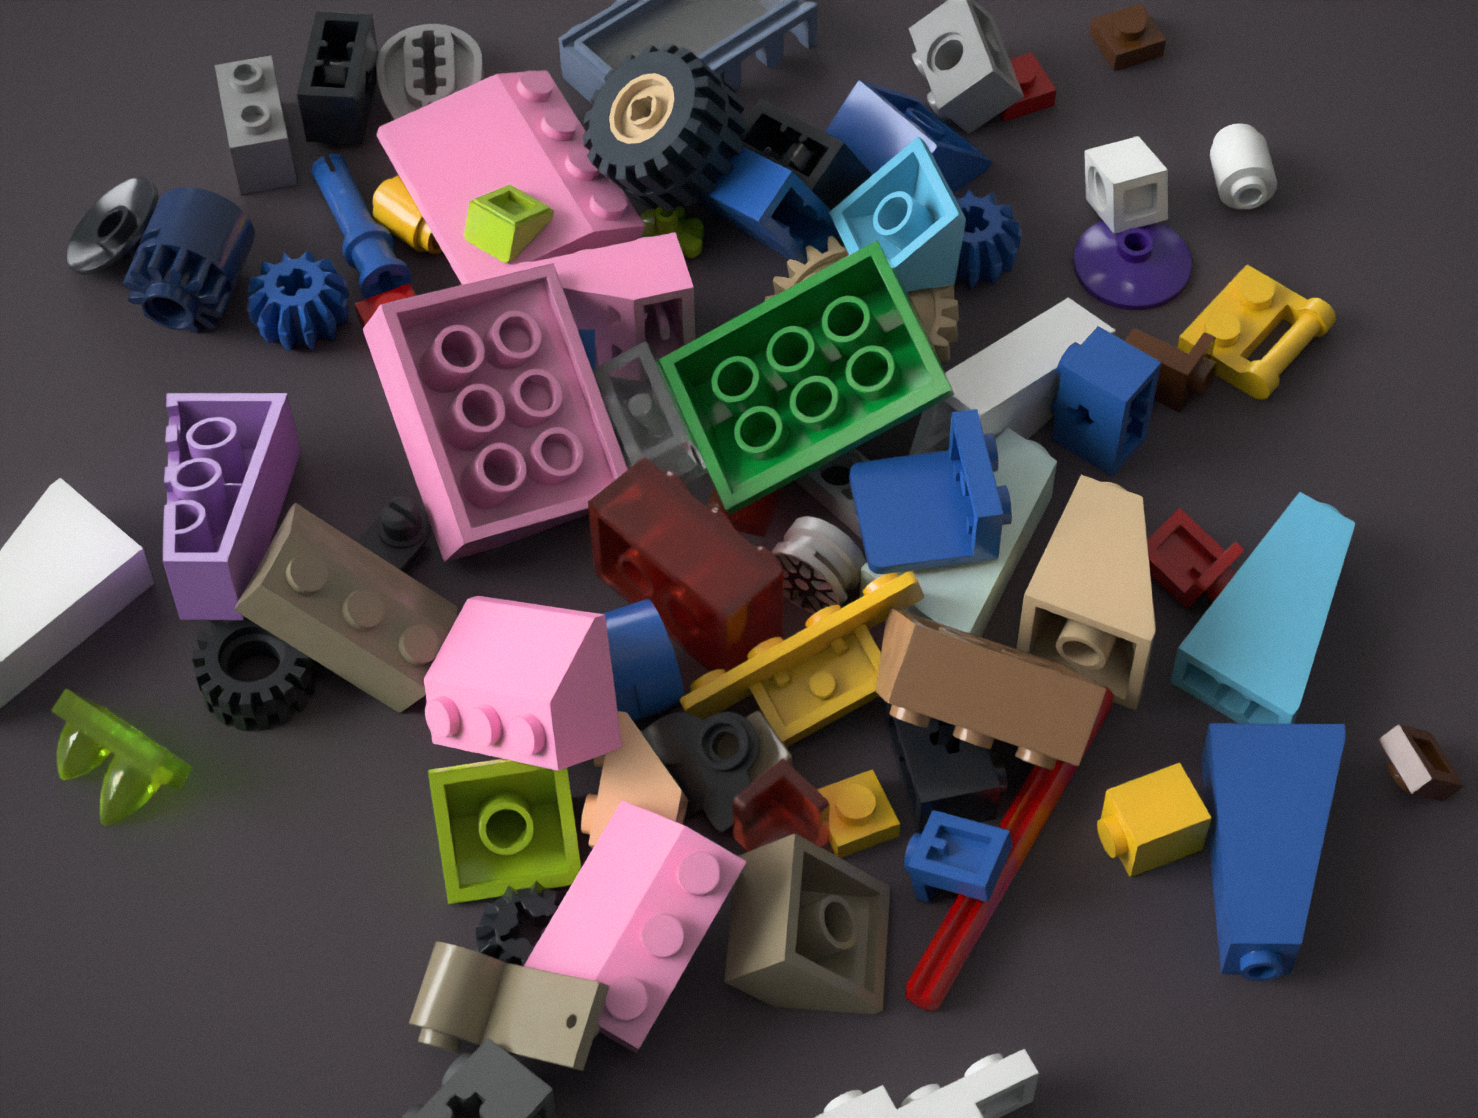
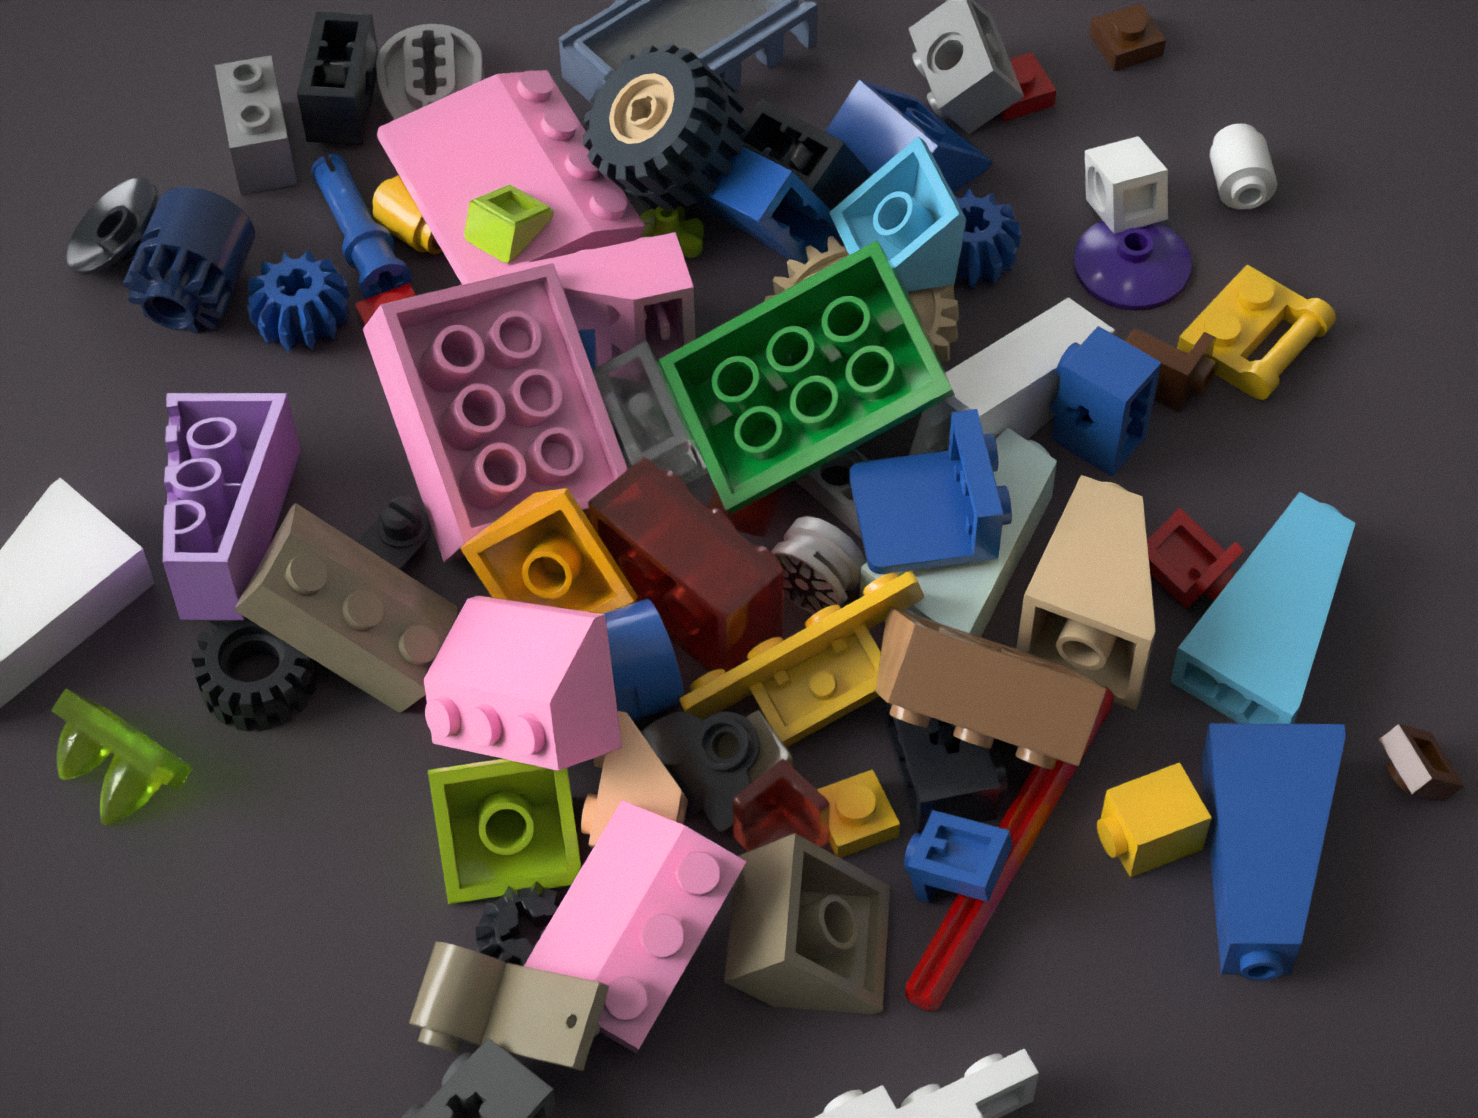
none -> light orange slope [460,488,638,614]

